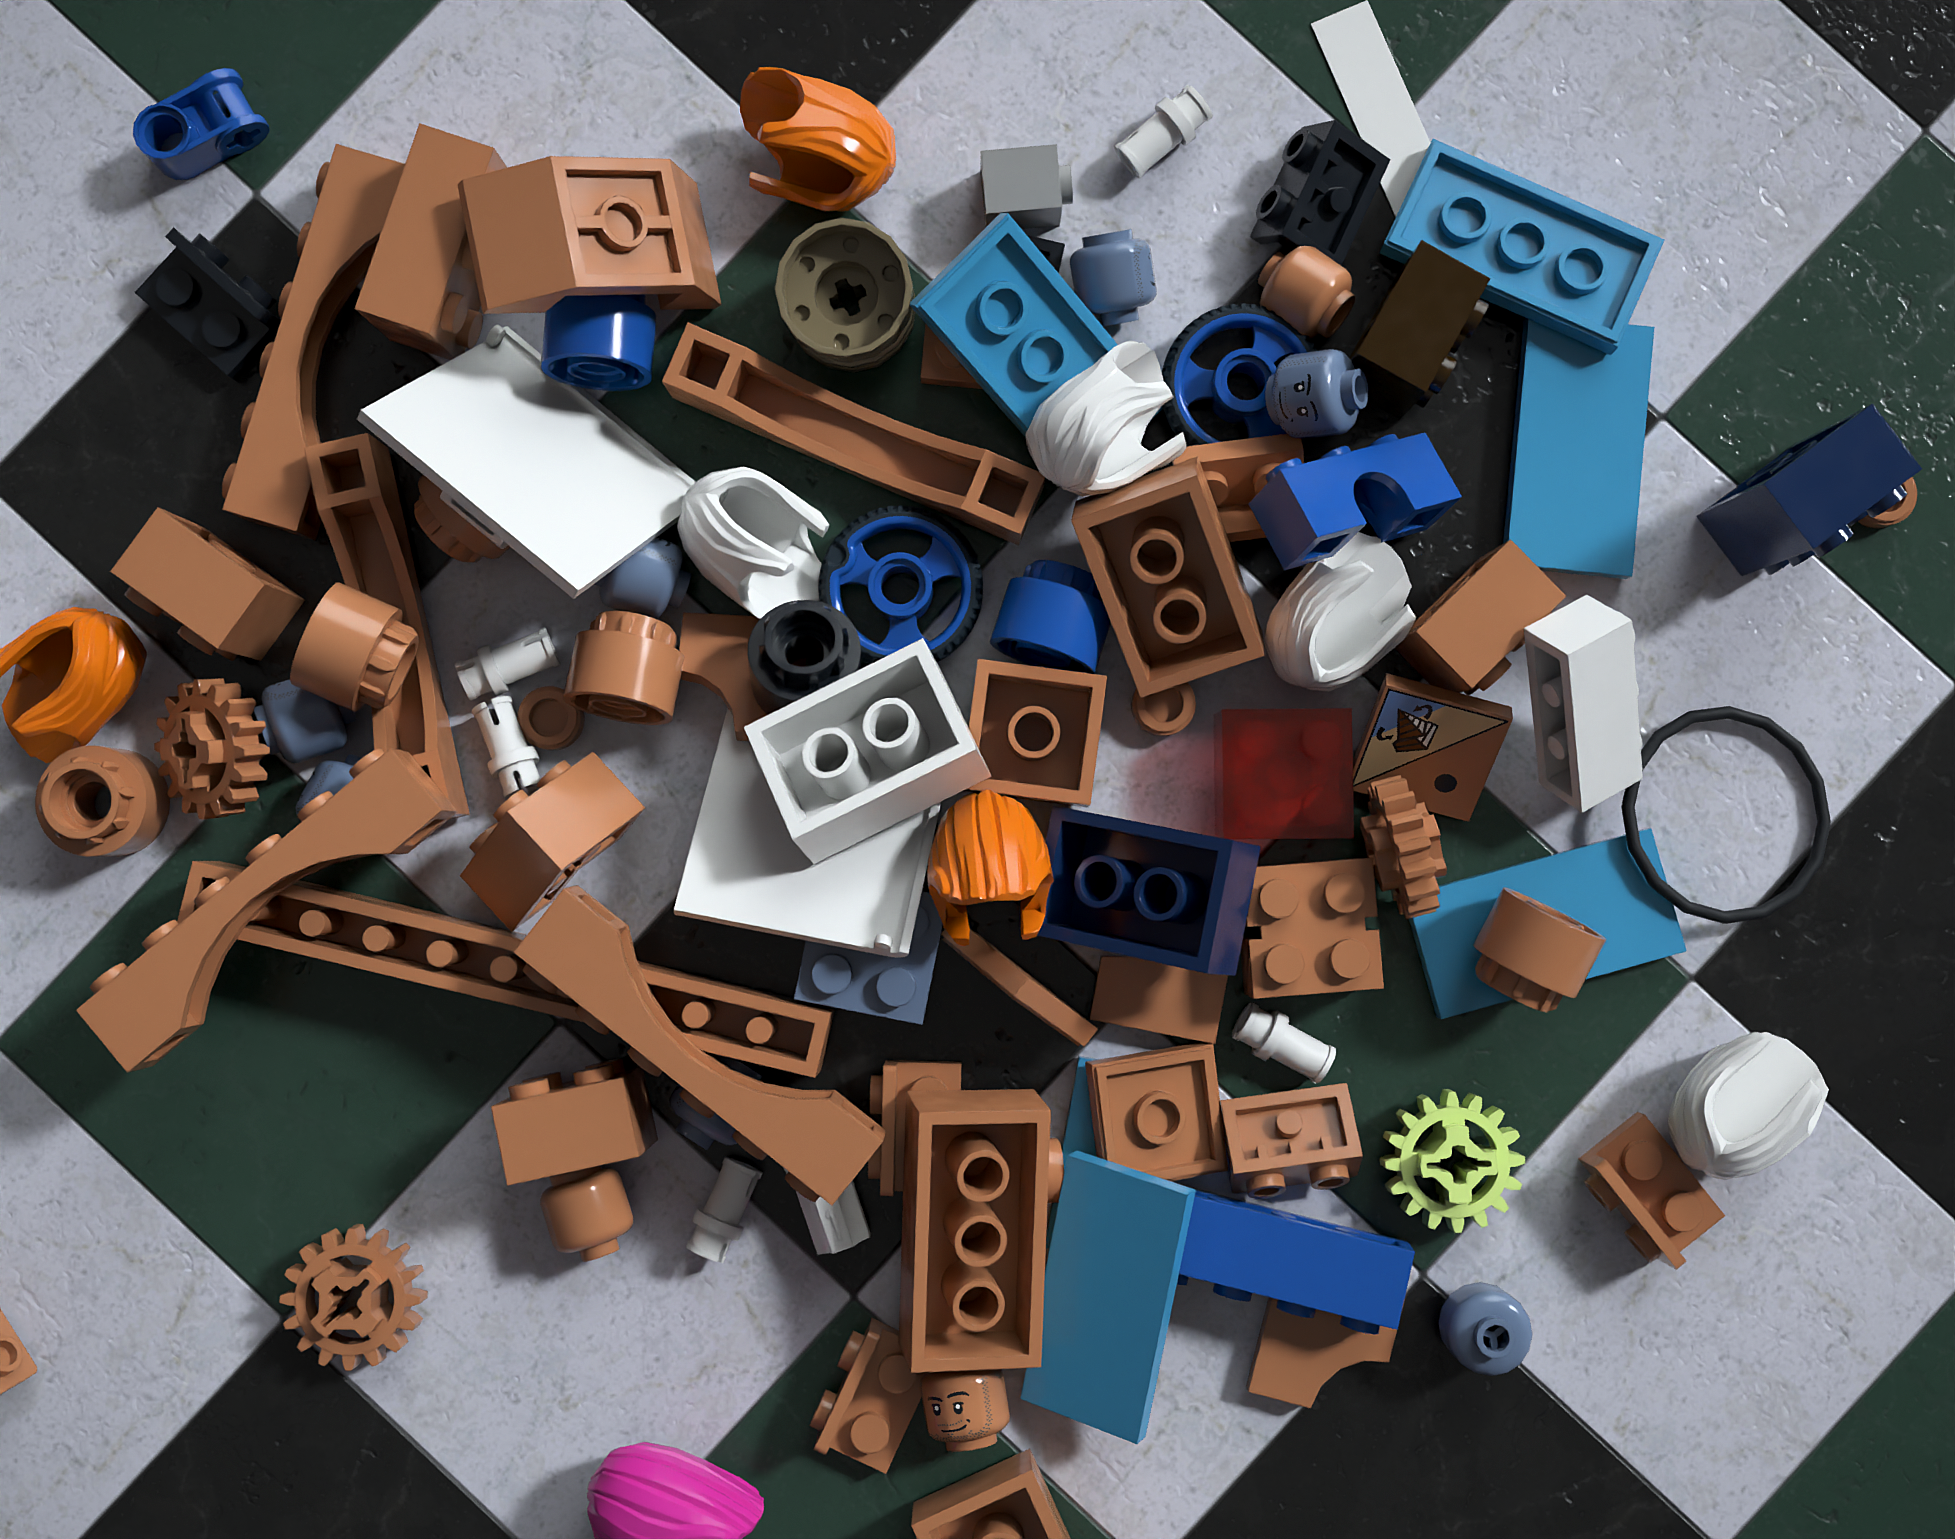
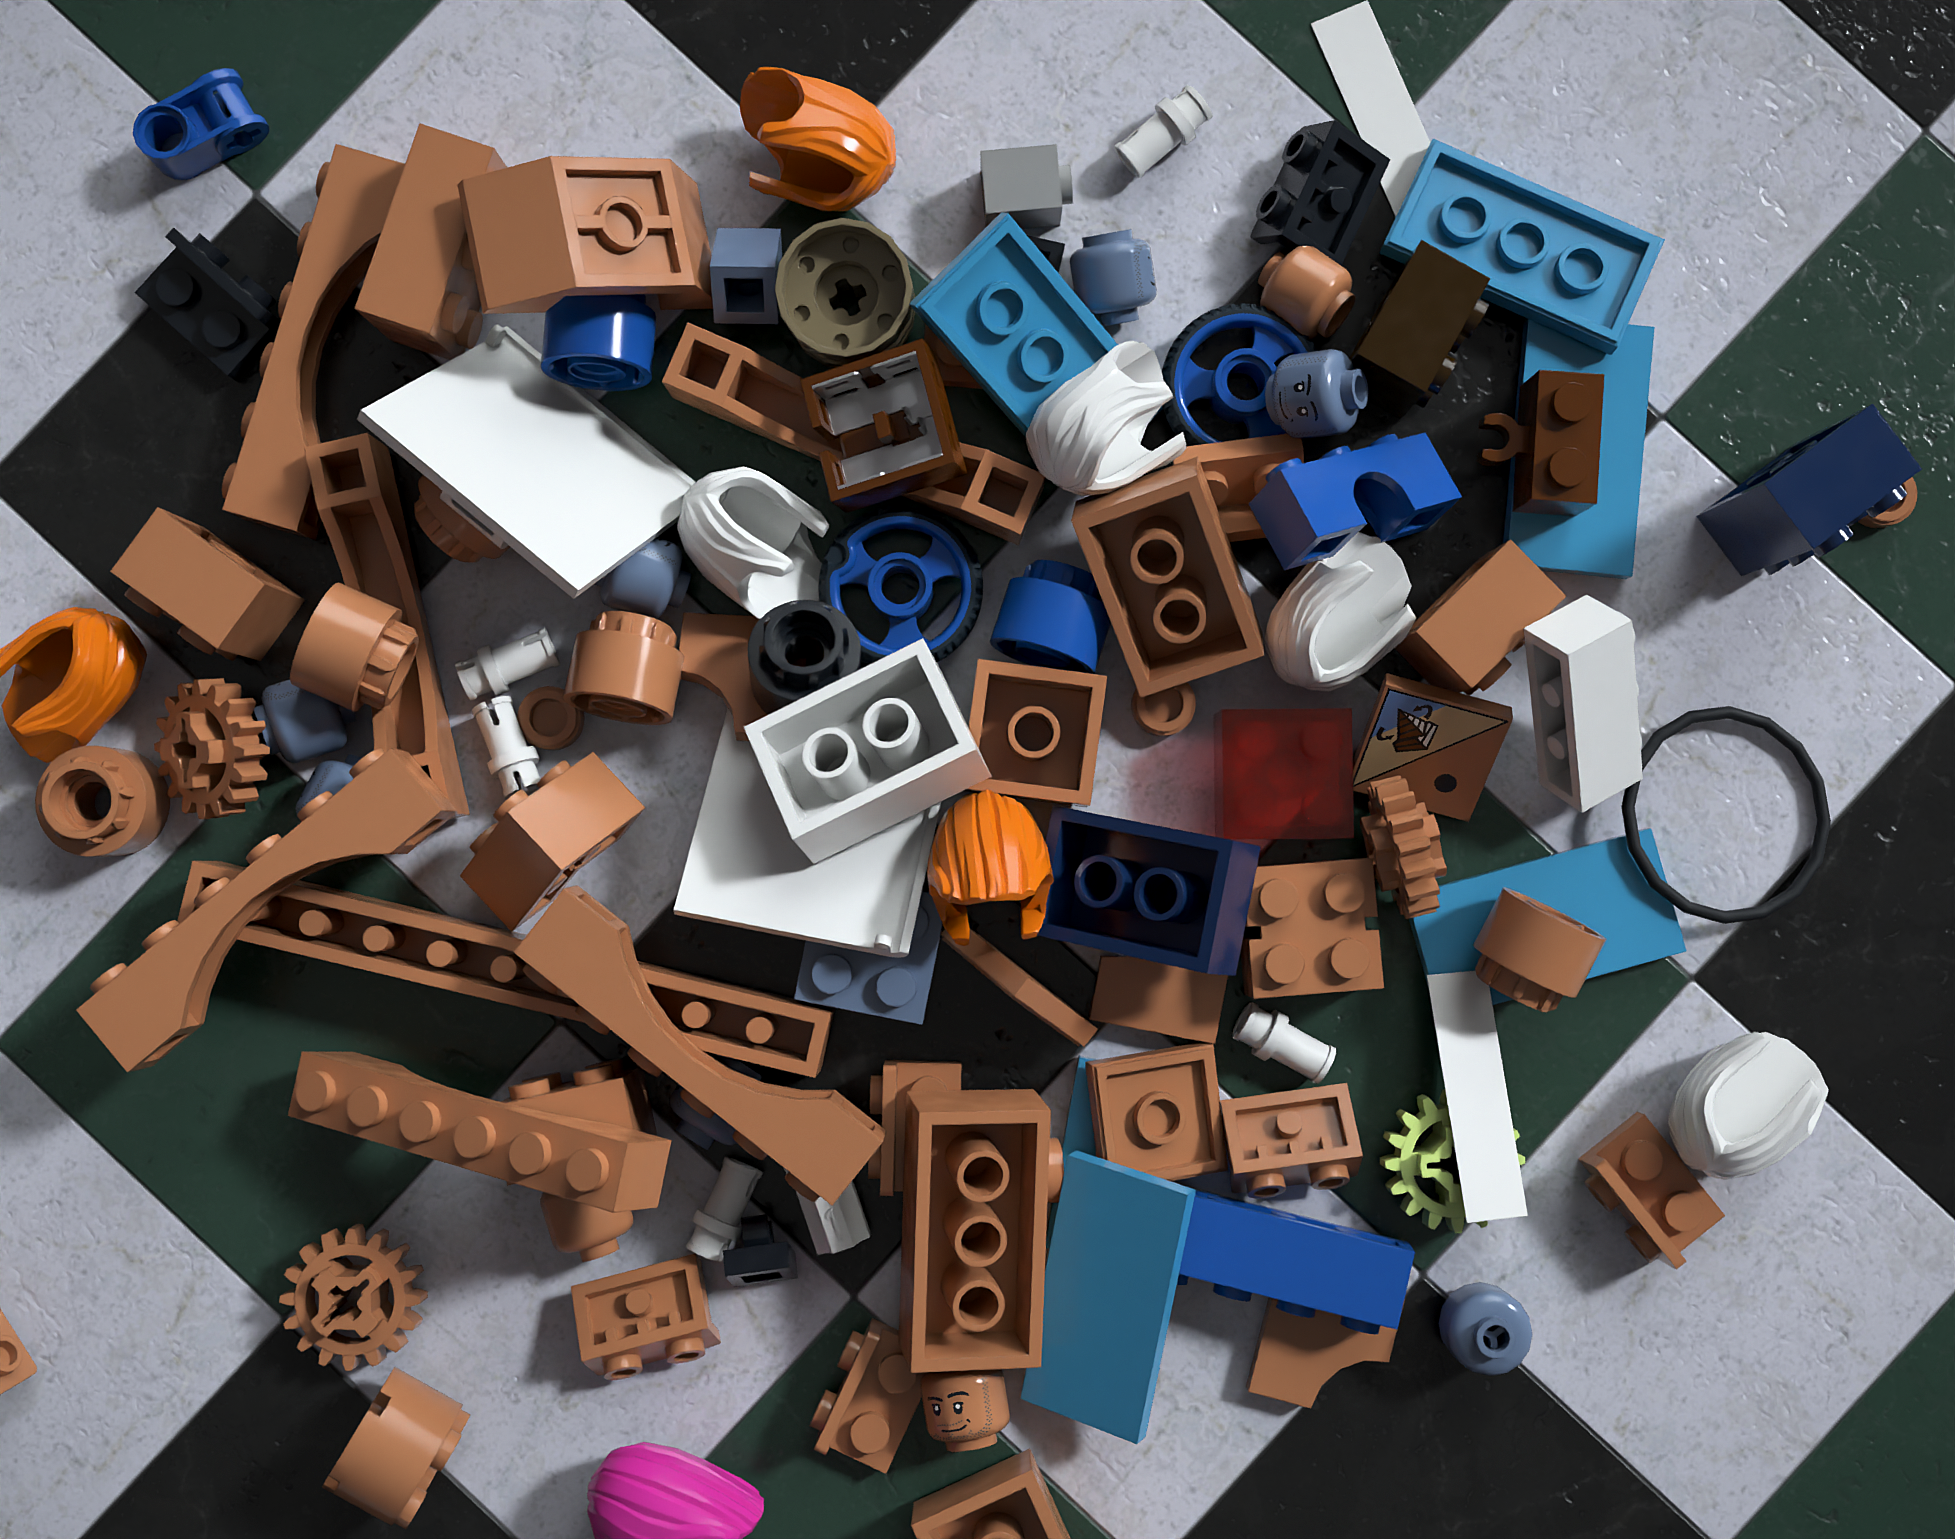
none -> nougat arch [288,1052,672,1213]
none -> nougat brick [322,1367,471,1529]
none -> nougat bracket [571,1254,721,1380]
none -> sand blue brick [710,228,782,324]
none -> black tile [723,1214,798,1287]
none -> piece [800,339,967,513]
none -> white sticker [1427,971,1528,1223]
none -> reddish brown brick [1476,370,1605,516]

